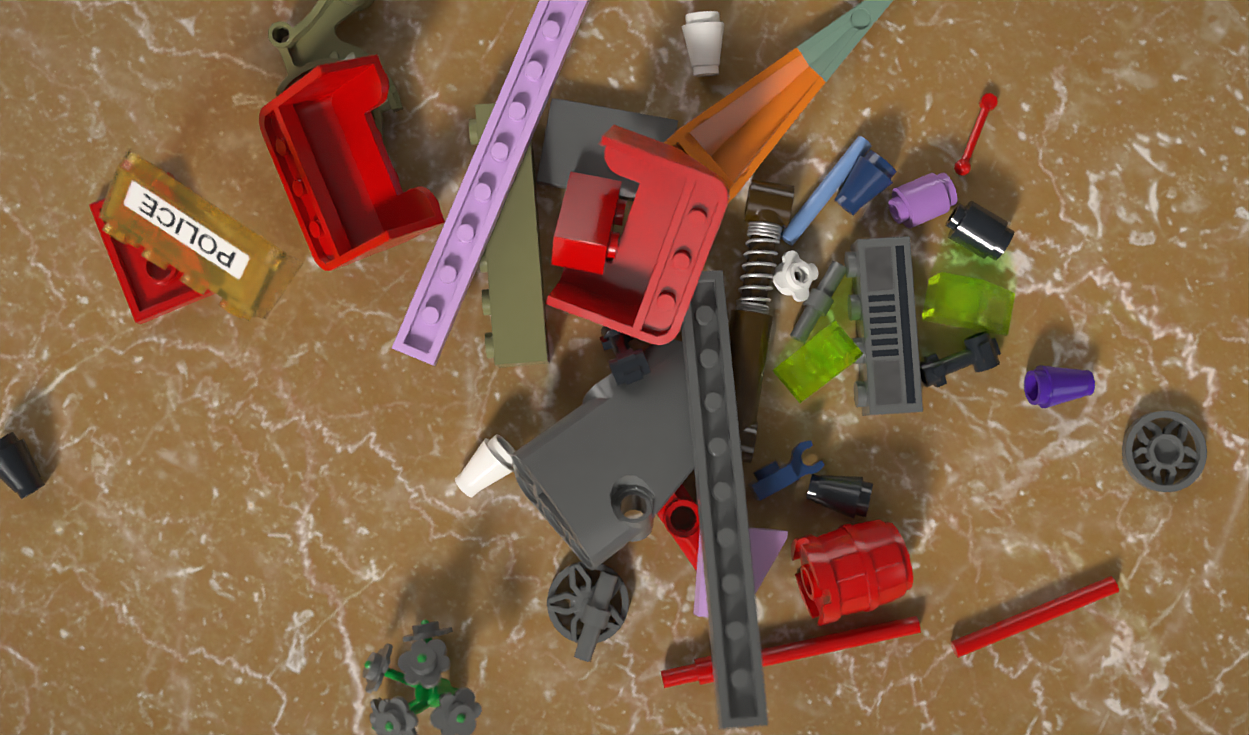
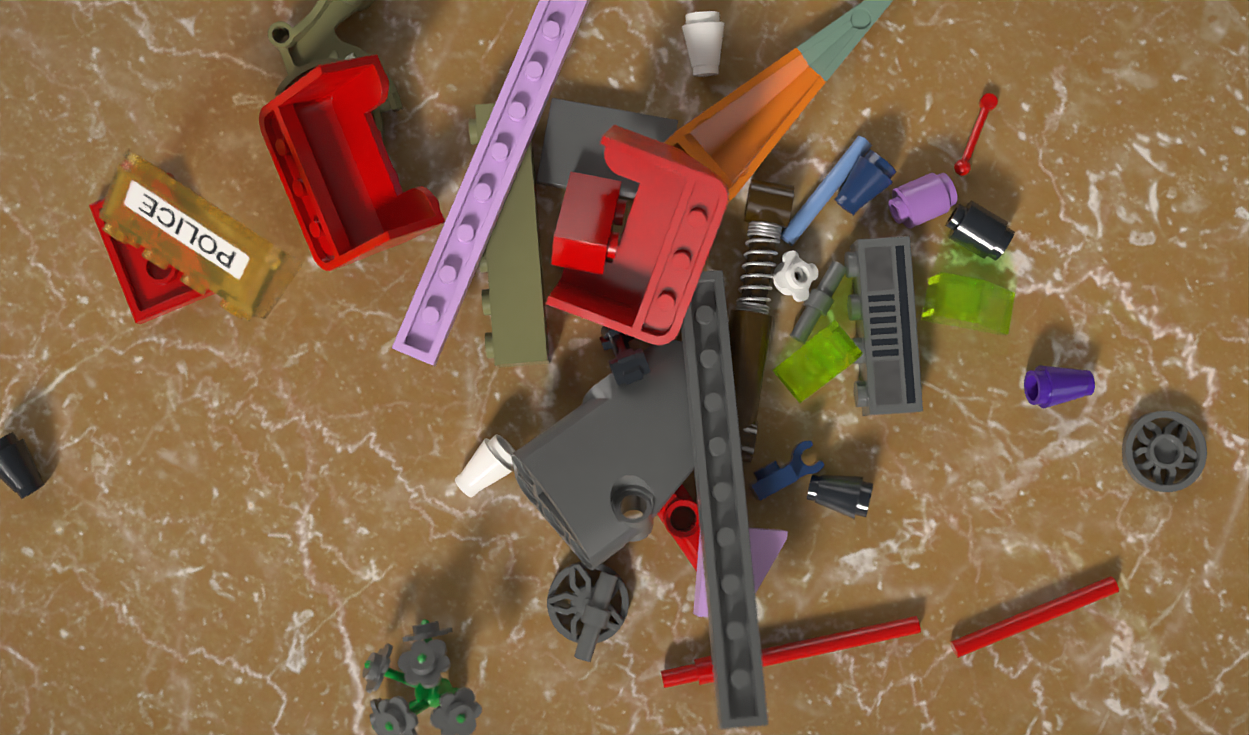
red piece [791,520,914,626] -> none
black bar [920,331,1001,388] -> none

